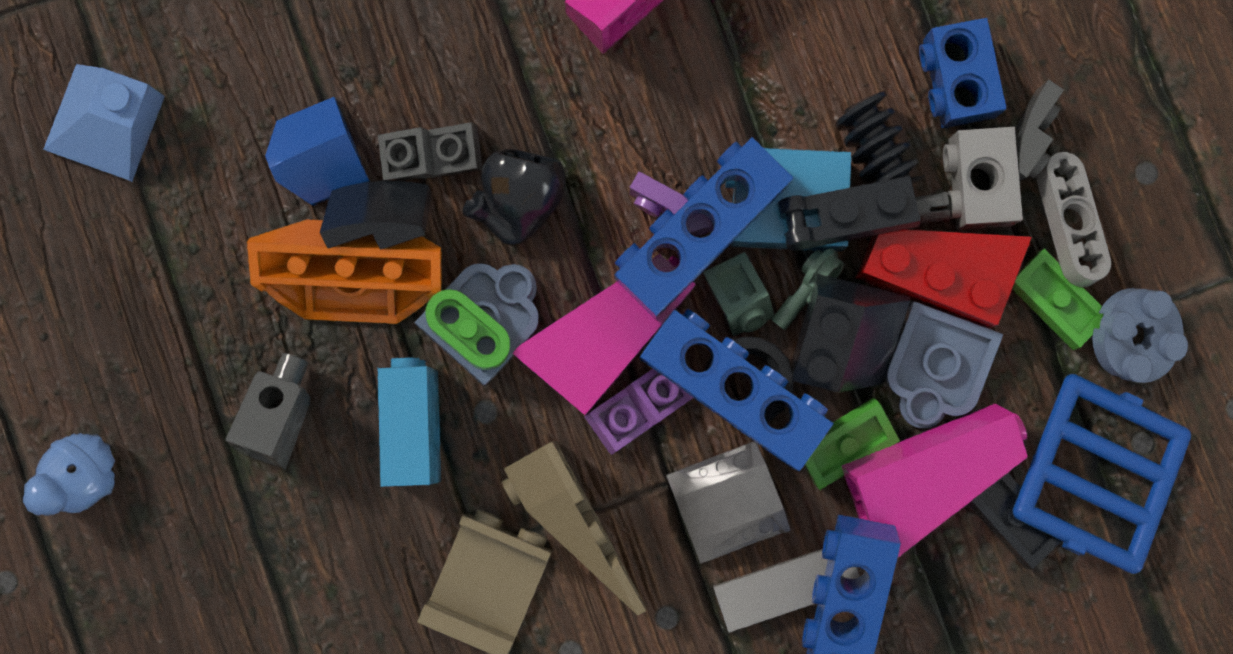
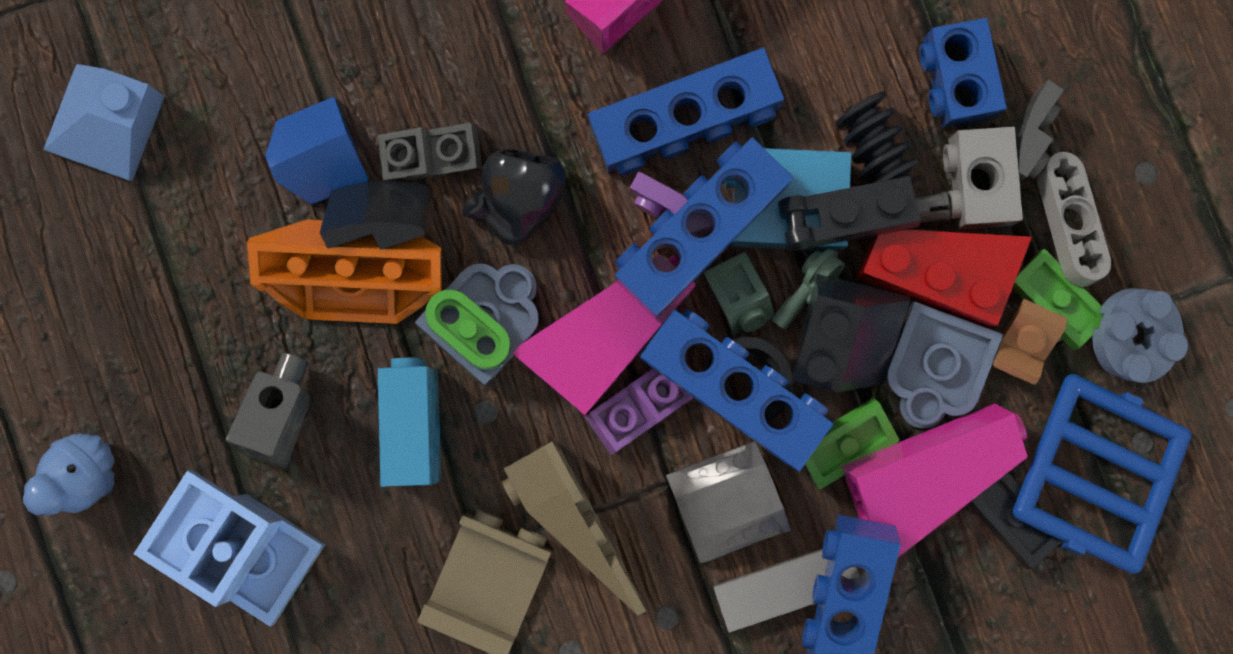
none -> light blue bracket [134,470,325,627]
none -> blue brick [588,47,784,176]
none -> medium nougat bracket [993,299,1068,384]

